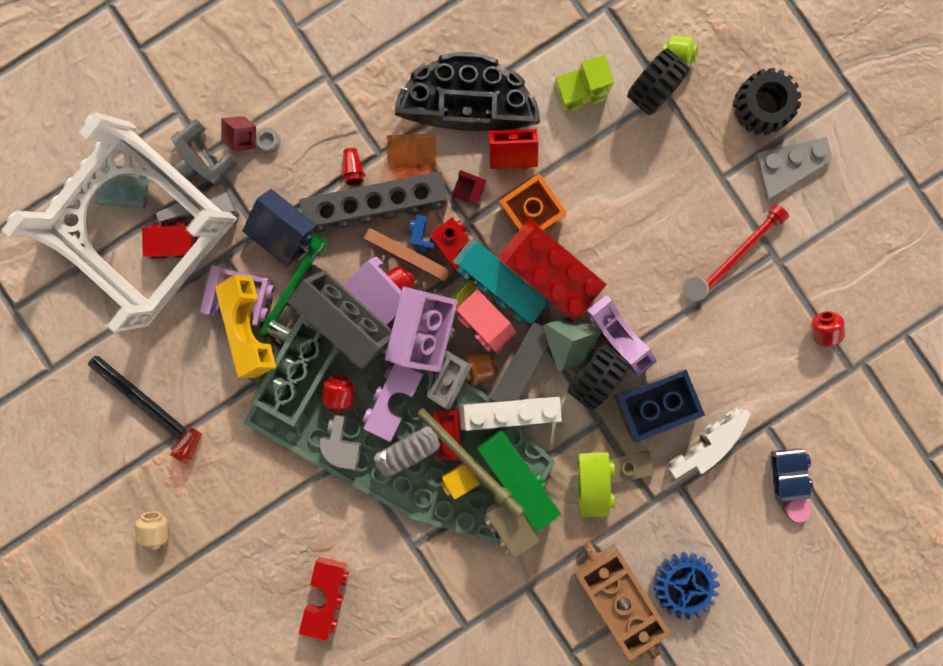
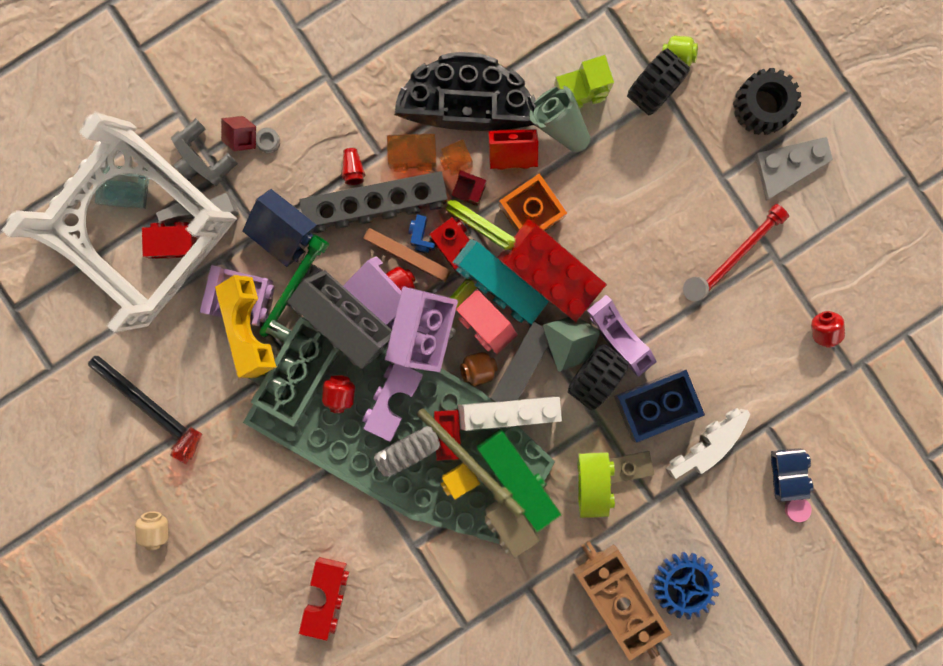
light grey brick [320,414,362,470] -> none
light grey wing [427,350,472,409] -> none
none -> clear orange brick [439,139,473,176]
none -> lime axle [446,200,516,250]
none -> sand green cone [529,86,591,152]

